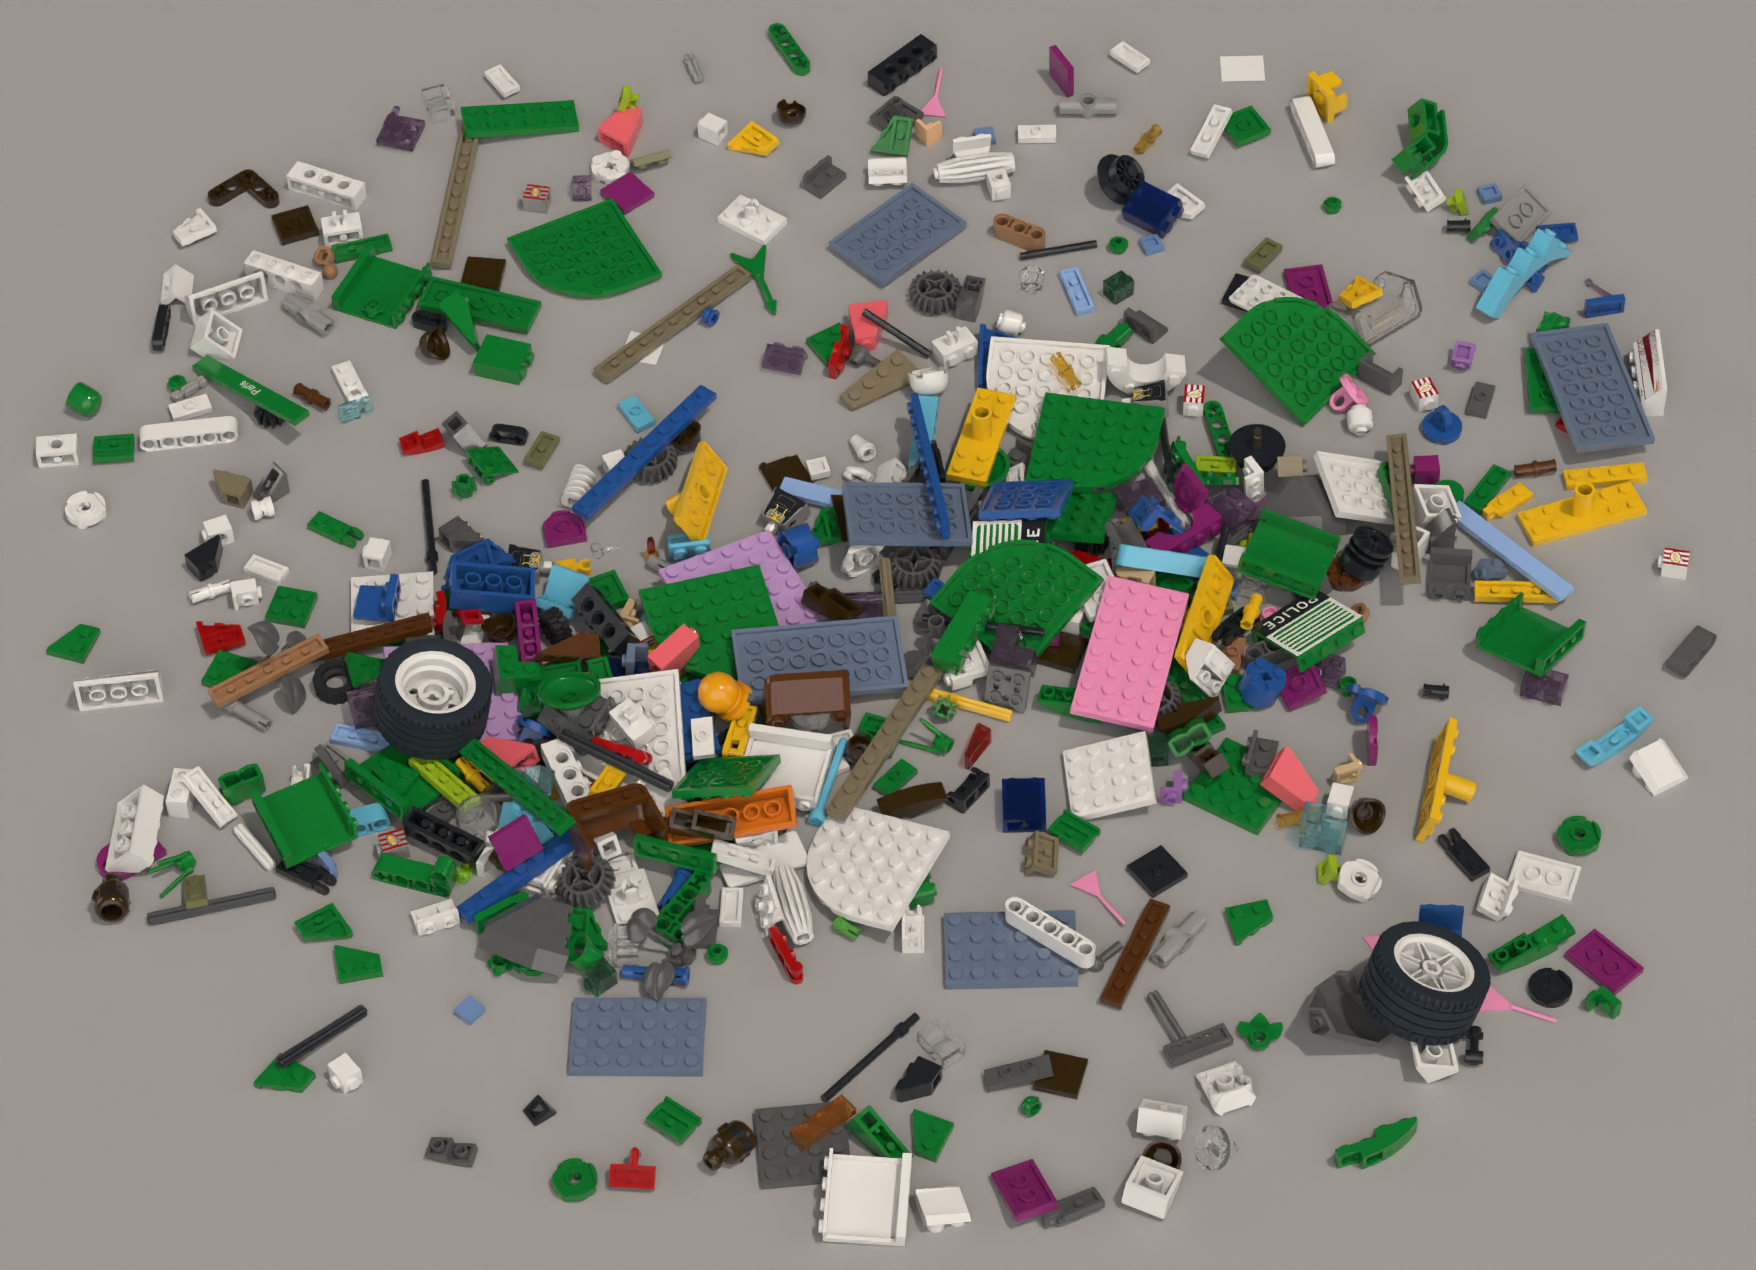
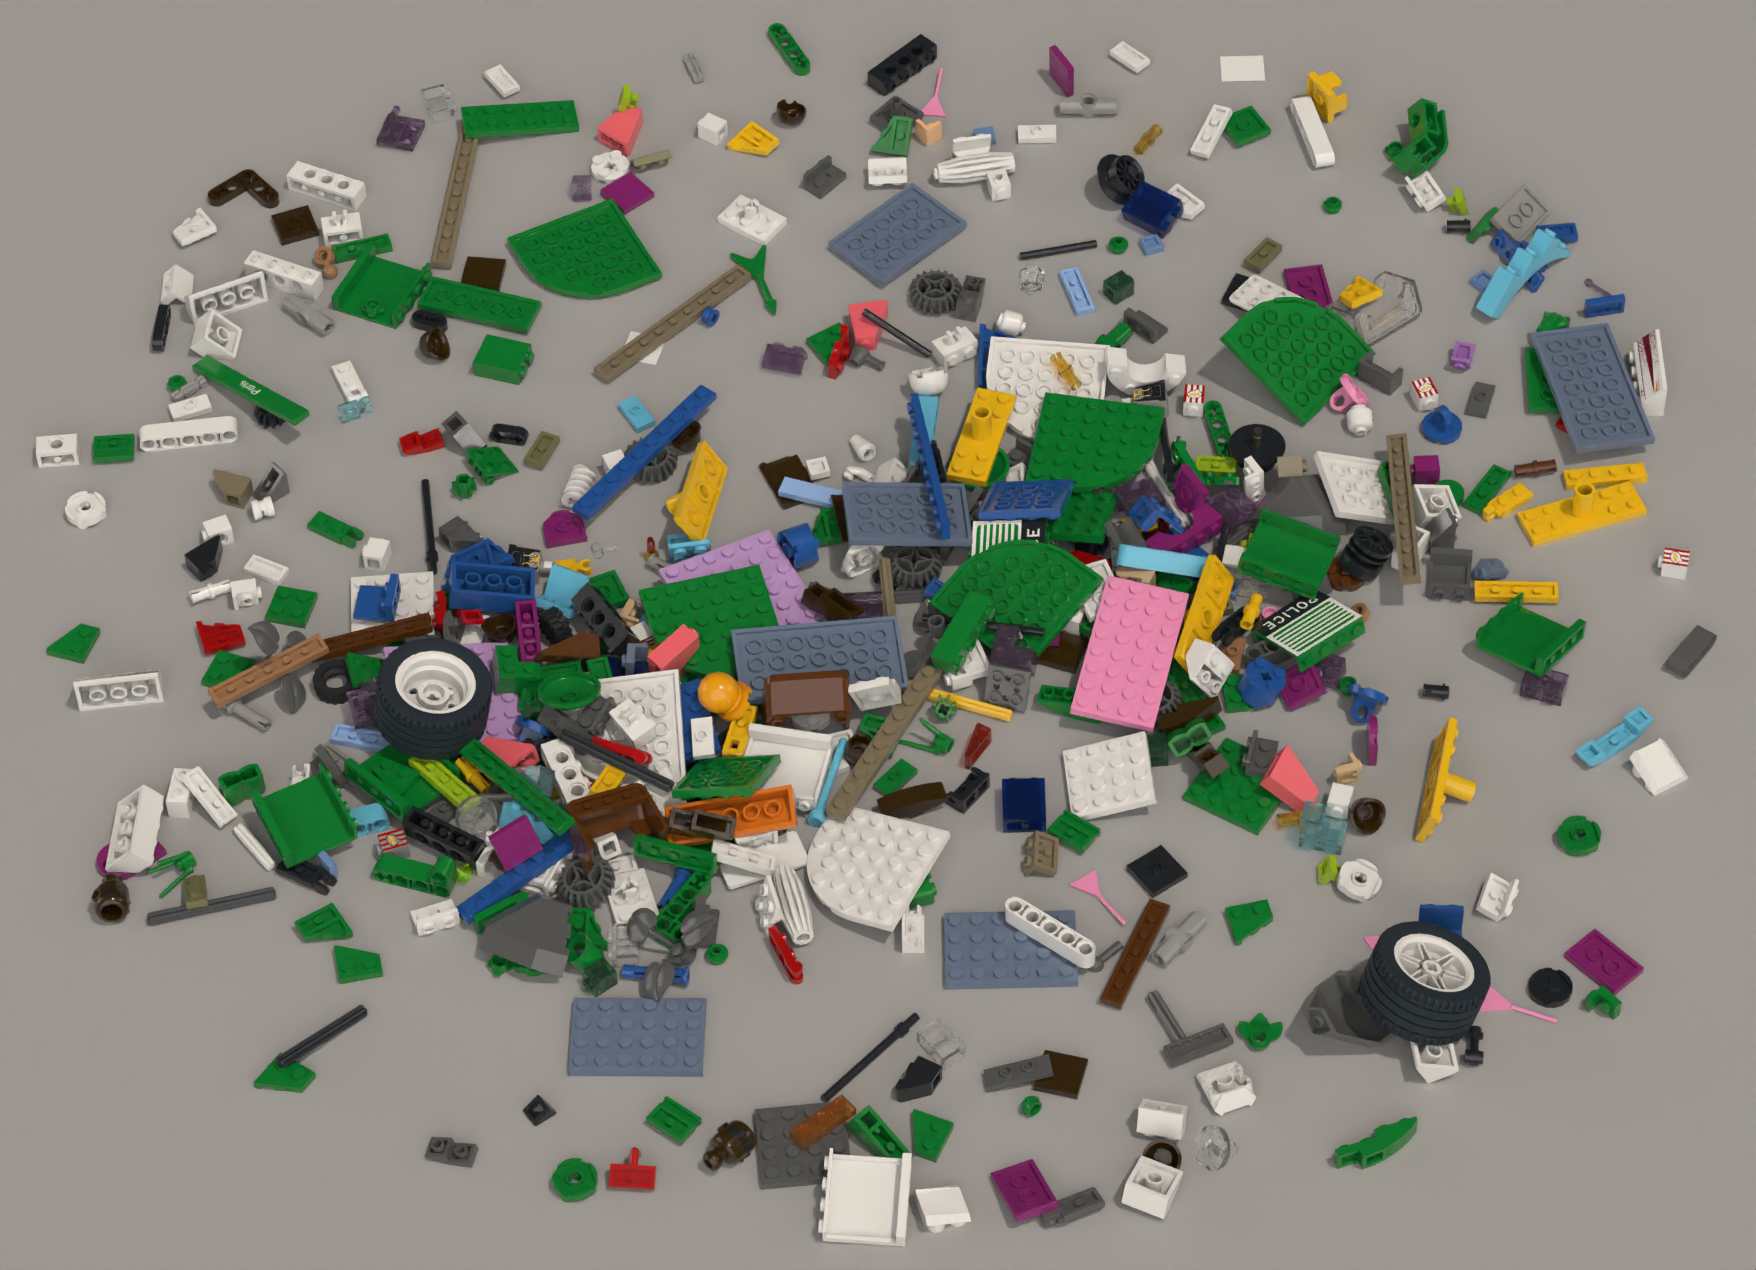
green helmet [65,382,102,417] -> none
reddish brown pin [293,383,331,410] -> none
white brick [327,1053,363,1094] -> none
green slope [438,290,480,352] -> none
medium blue tile [454,996,486,1025] -> none
light grey brick [521,184,551,214] -> none
white tile [719,887,744,927] -> none
torso [762,486,811,536] -> none
bright green pin [832,916,861,941] -> none
dark tan wing [839,349,918,411] -> none
medium nougat beam [994,214,1045,251] -> none
medium lavender bracket [1160,770,1186,804] -> none
black hinge [1437,828,1490,882] -> none
light blue tile [1456,501,1574,602] -> none
medium blue tile [1477,183,1502,205] -> none
green slope [1487,914,1576,972] -> none
white tile [1507,850,1582,905] -> none
none -> white plate [848,677,902,711]
none -> green plate [1384,141,1404,159]

